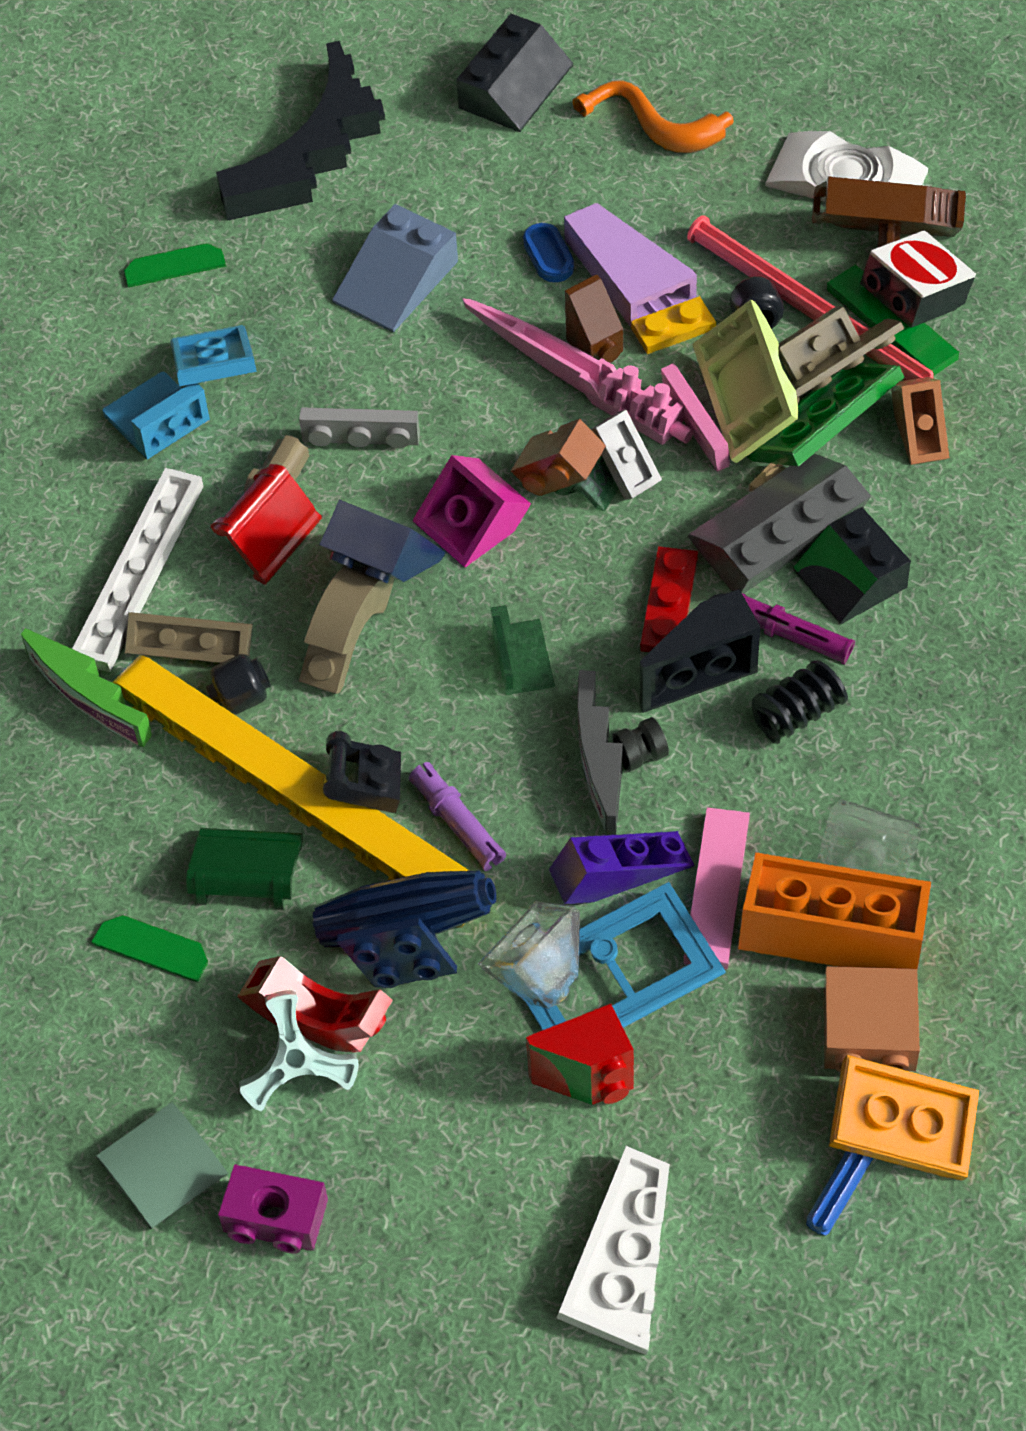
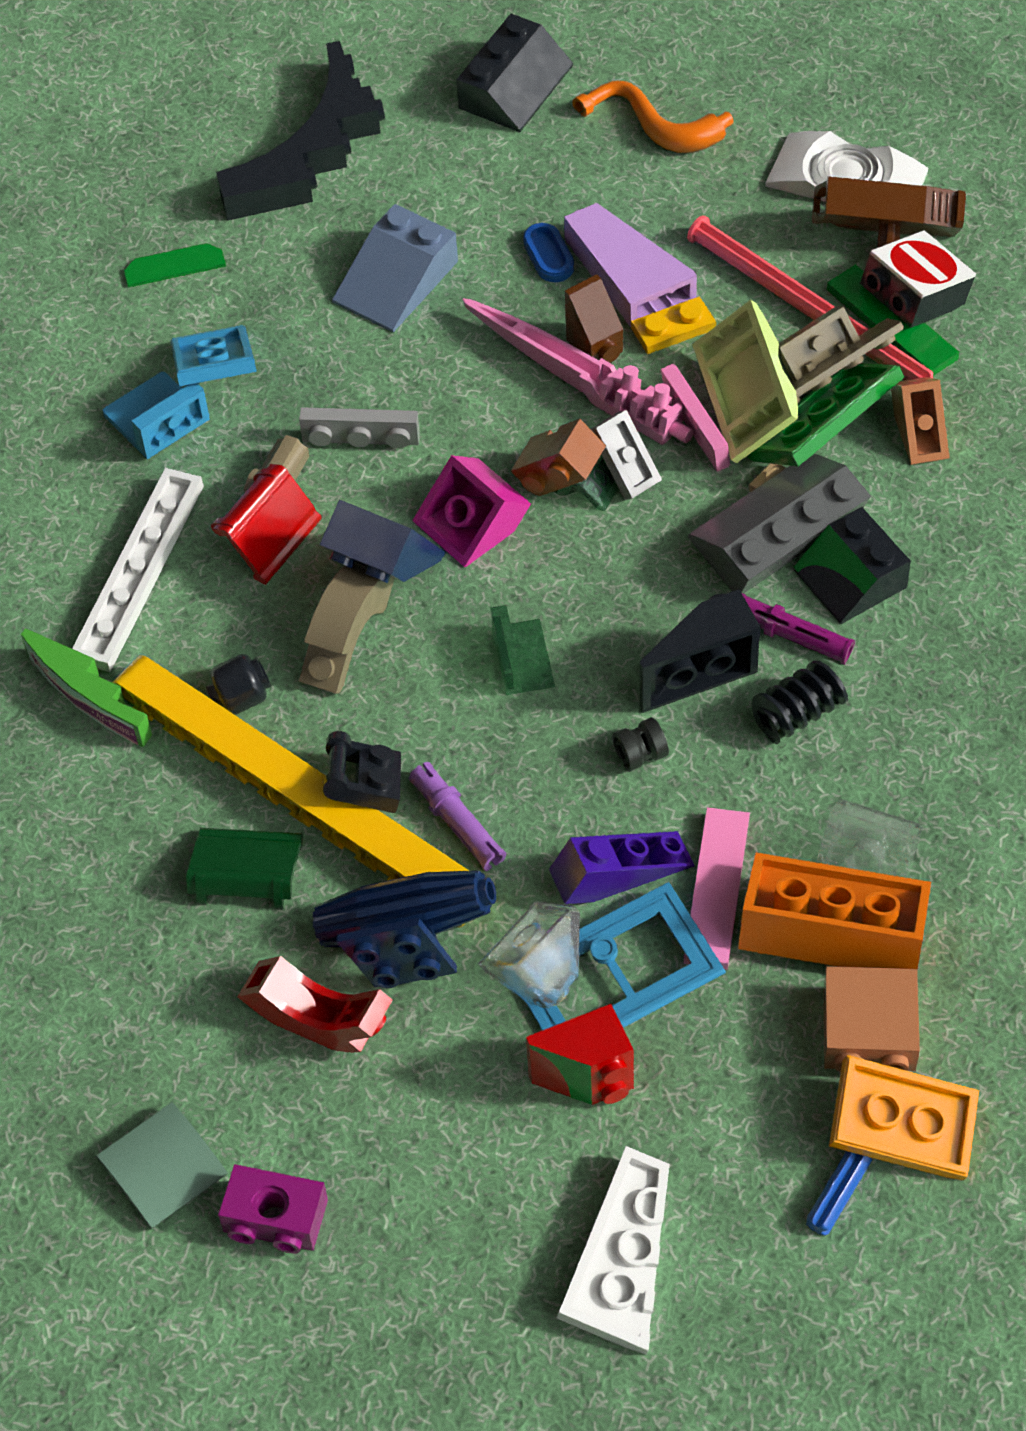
green piece [91,915,208,983] -> none
dark tan plate [125,612,253,663] -> none
light aqua piece [239,990,359,1111] -> none
dark grey slope [577,670,623,835] -> none
red plate [640,546,698,652] -> none
black head [730,277,784,329] -> none

